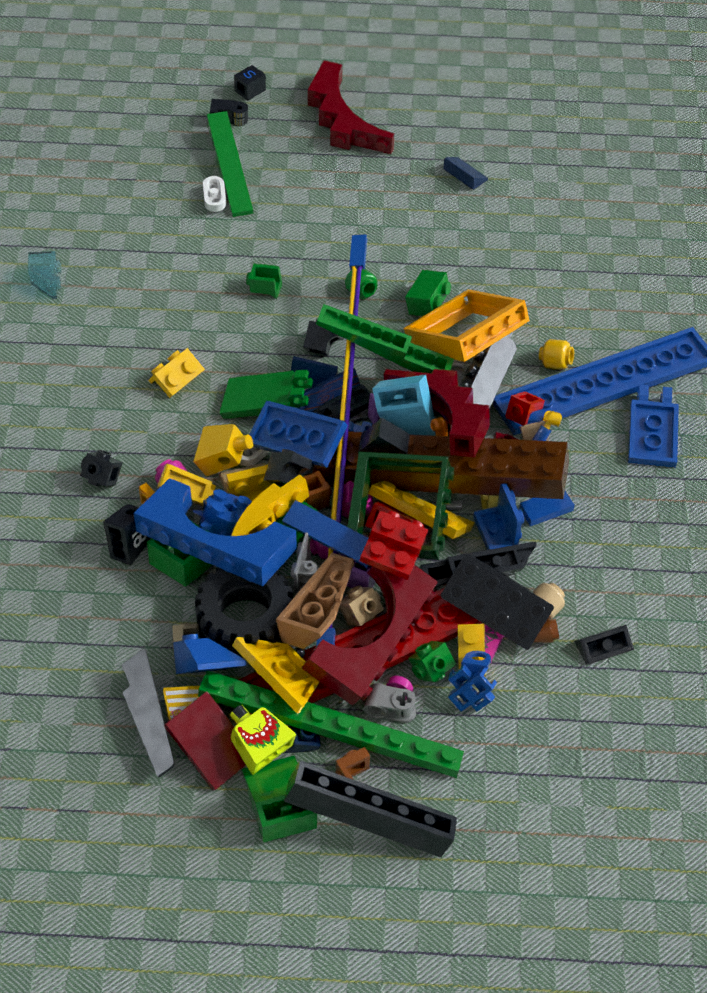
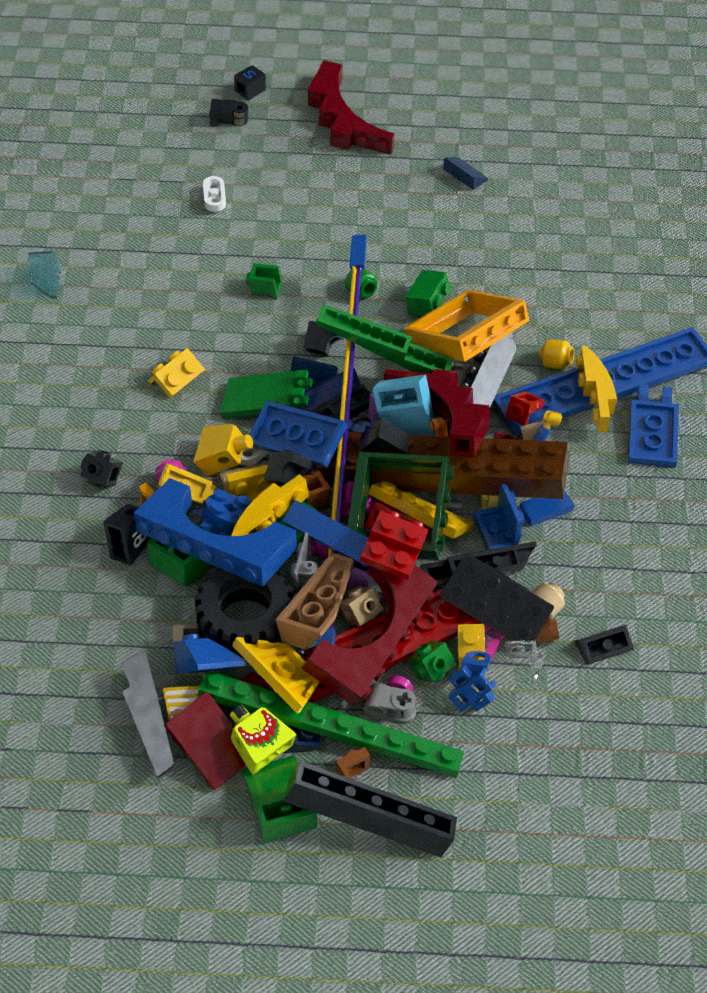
green slope [207,111,254,217] -> none
none -> clear bracket [504,641,542,684]
none -> yellow slope [576,346,617,433]

